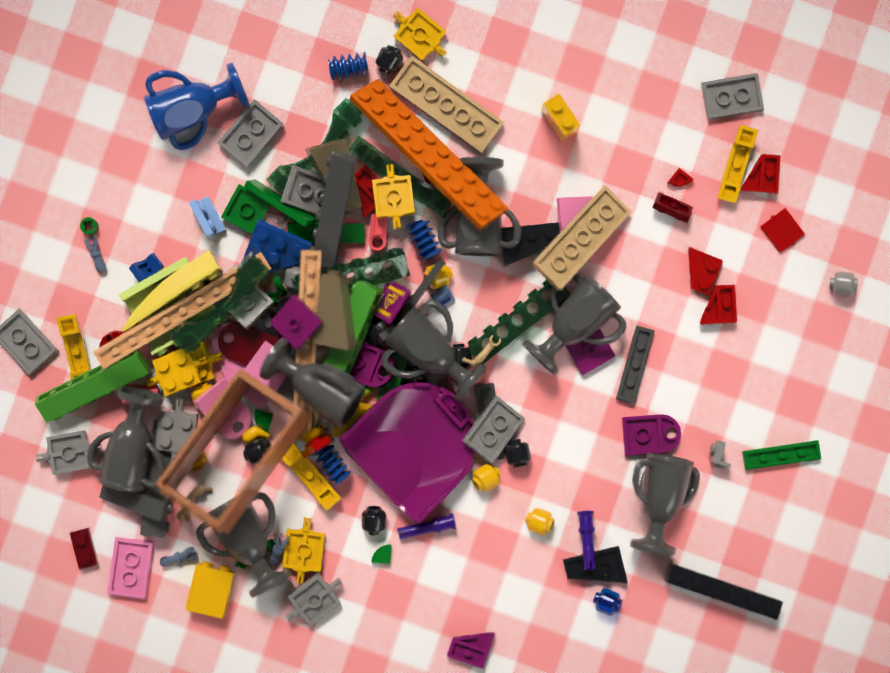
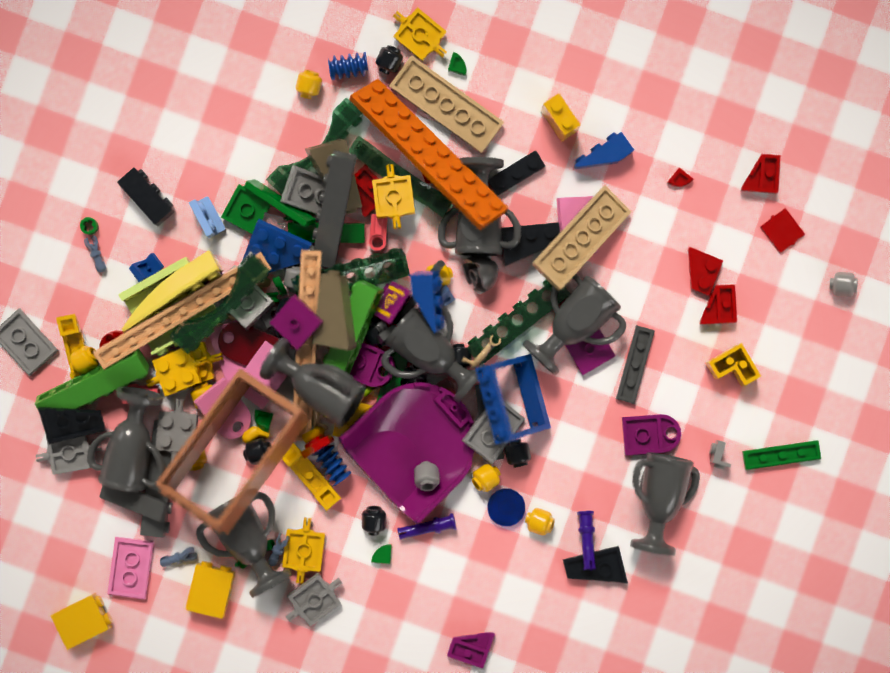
dark red plate [69,527,99,570] -> none
blue piece [144,62,250,150] -> none
tan piece [176,484,212,521] -> none
light grey plate [217,99,284,168] -> none
blue piece [406,220,442,262] -> none
clear blue head [593,588,623,616] -> none
dark red plate [652,191,693,223] -> none
black brick [664,562,783,620] -> none
light grey tile [701,73,764,121] -> none
yellow slope [717,124,759,204] -> none
none -> black wing [38,407,106,444]
none -> yellow brick [50,592,113,650]
none -> yellow head [70,346,99,374]
none -> black brick [117,167,175,227]
none -> yellow head [295,70,322,99]
none -> blue slope [410,271,445,332]
none -> light grey head [414,461,440,491]
none -> green tile [448,52,467,76]
none -> flat silver cylinder [463,255,499,294]
none -> blue window [475,354,551,444]
none -> clear blue tile [487,488,525,526]
none -> black plate [488,150,546,196]
none -> blue slope [573,132,634,169]
none -> yellow brick [705,343,761,386]

